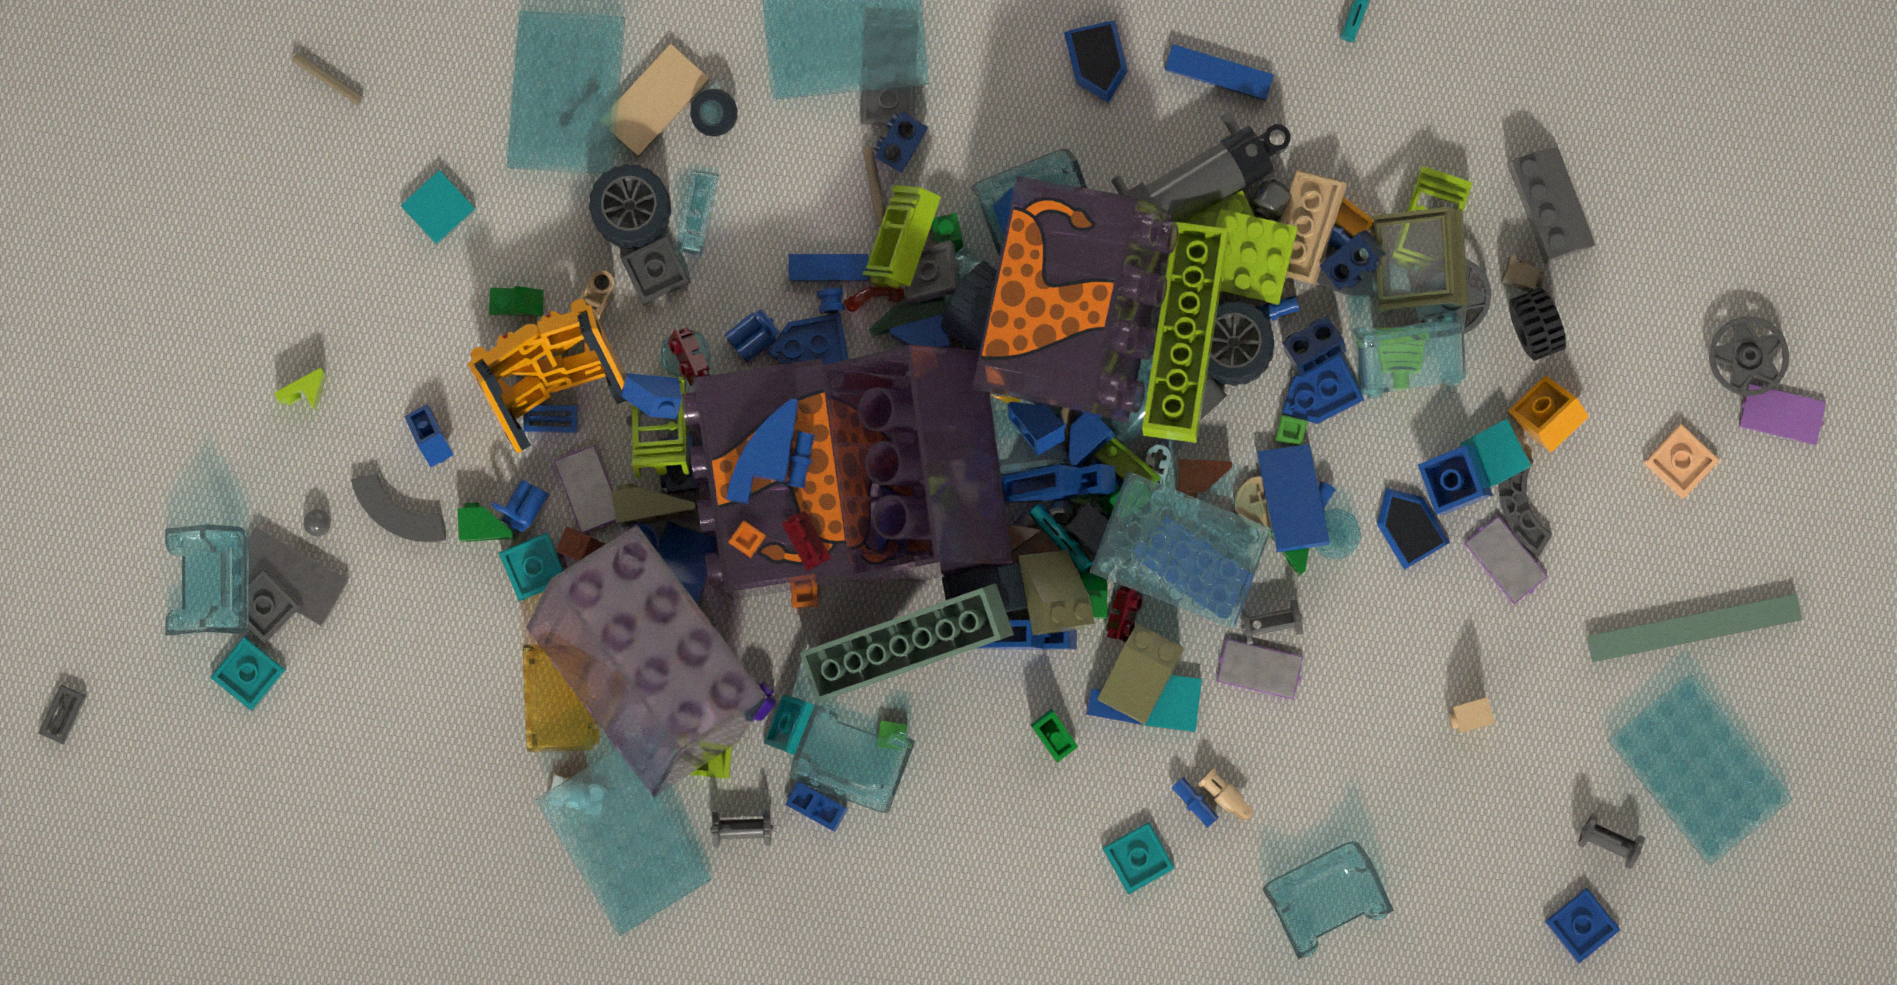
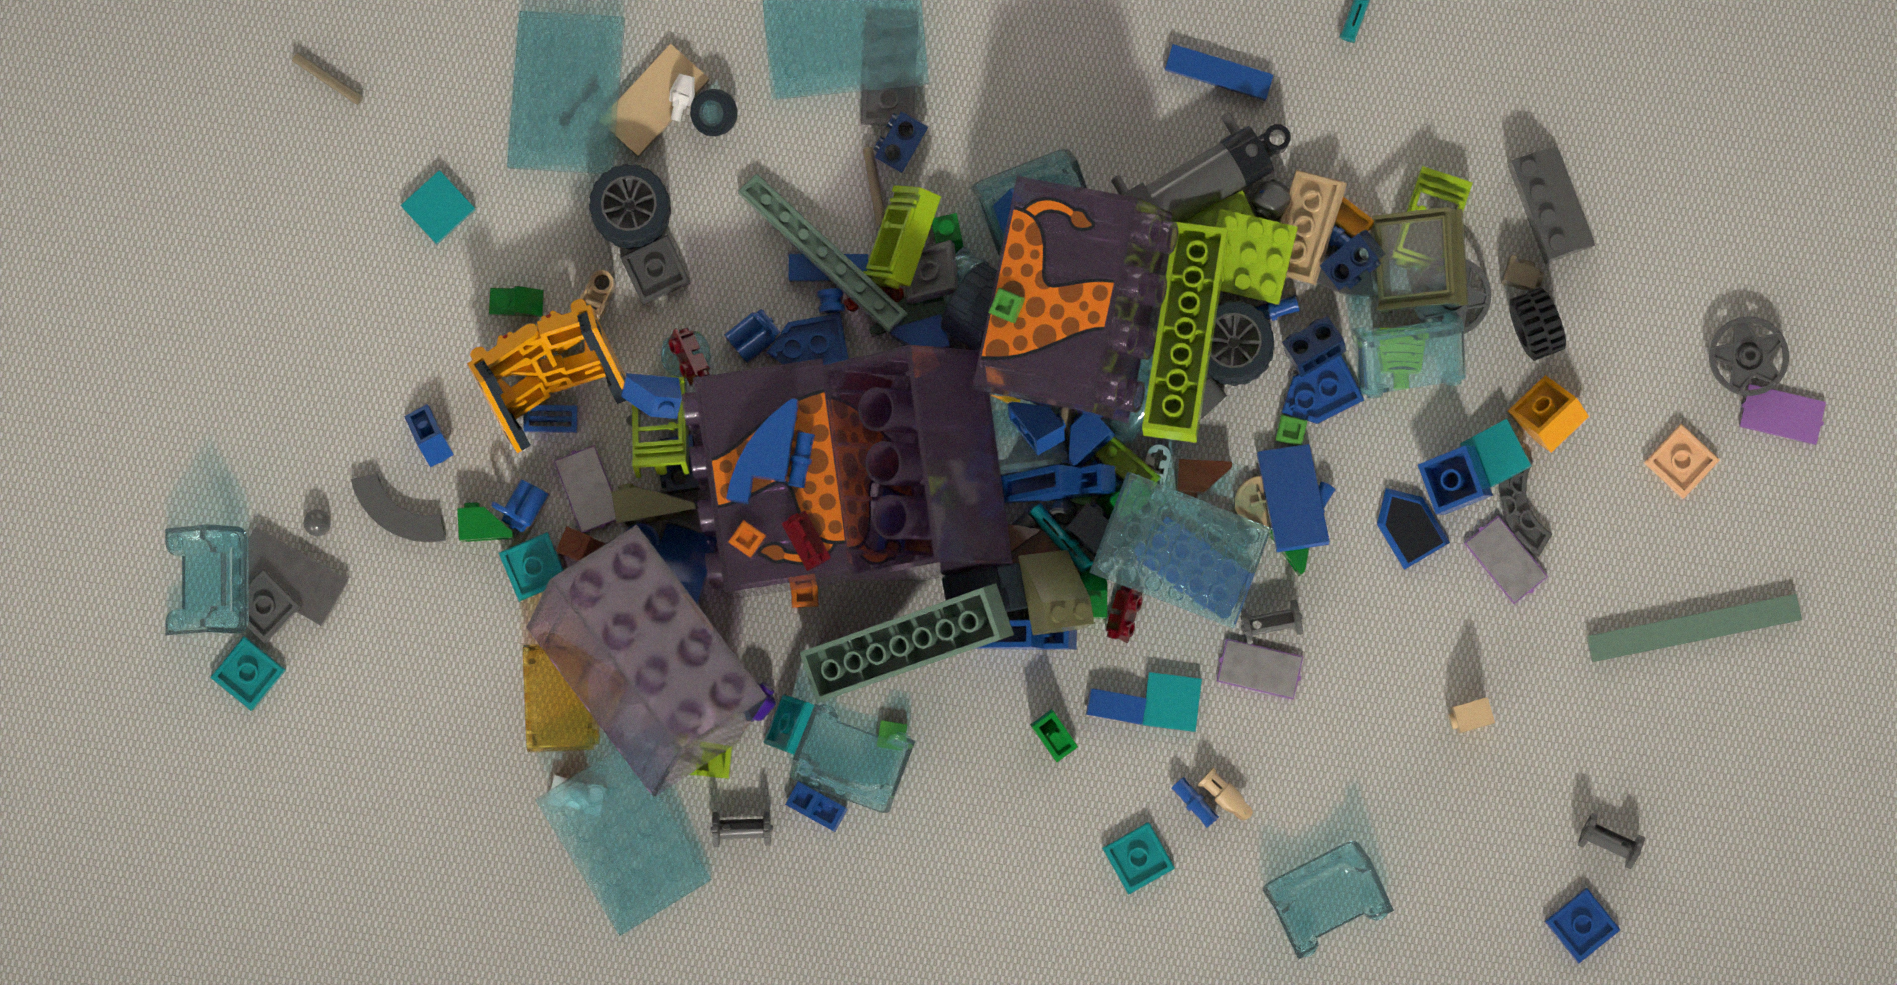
dark grey tile [38,685,87,745] -> none
lime slope [274,367,327,411] -> none
clear light blue slope [677,170,719,256] -> none
black tile [1064,21,1128,103] -> none
olive slope [1097,623,1184,725] -> none
clear light blue hat [1314,508,1362,559] -> none
clear light blue plate [1607,673,1793,866] -> none
none -> white piece [669,74,695,122]
none -> sand green tile [738,173,908,334]
none -> bright green tile [988,288,1025,323]

